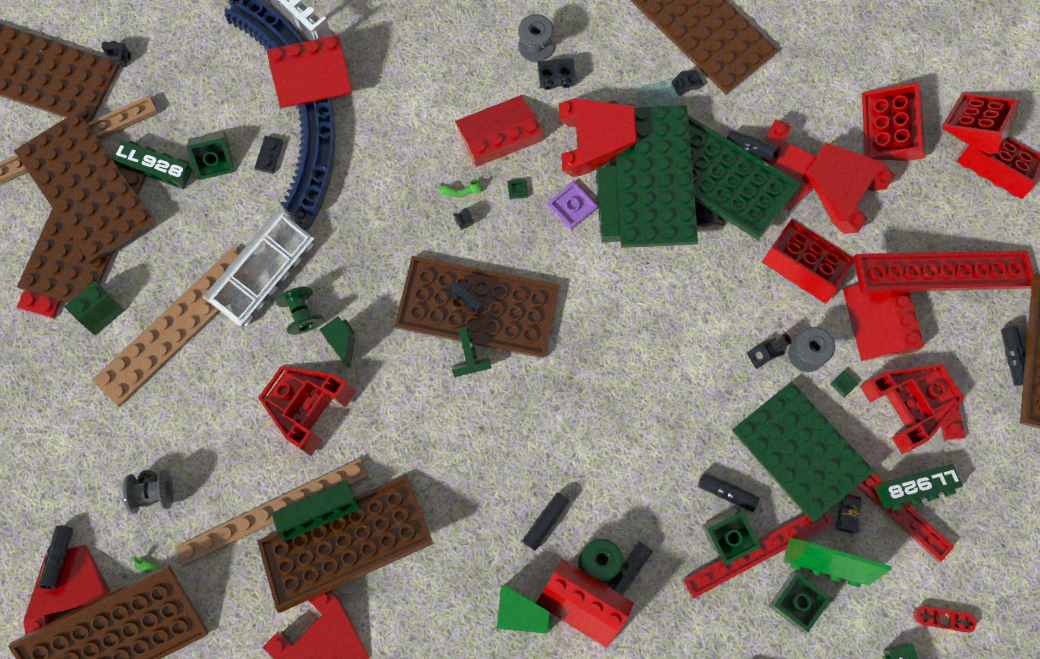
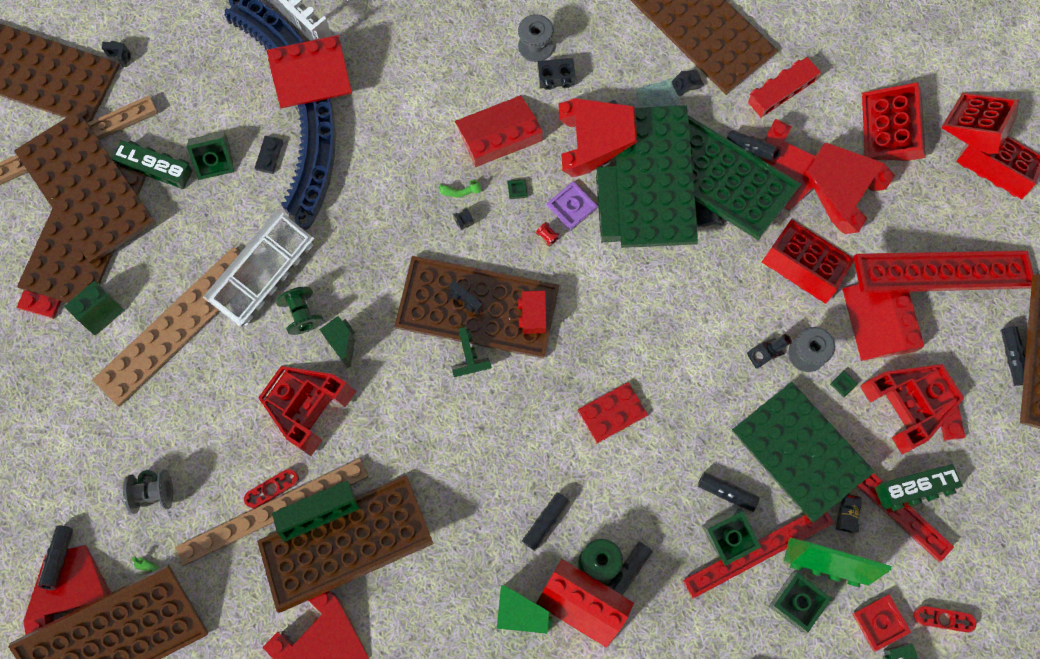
none -> red beam [244,469,299,509]
none -> red brick [518,291,546,334]
none -> red bush [536,222,560,247]
none -> red plate [578,382,648,444]
none -> red brick [748,57,821,118]
none -> red plate [852,594,911,652]

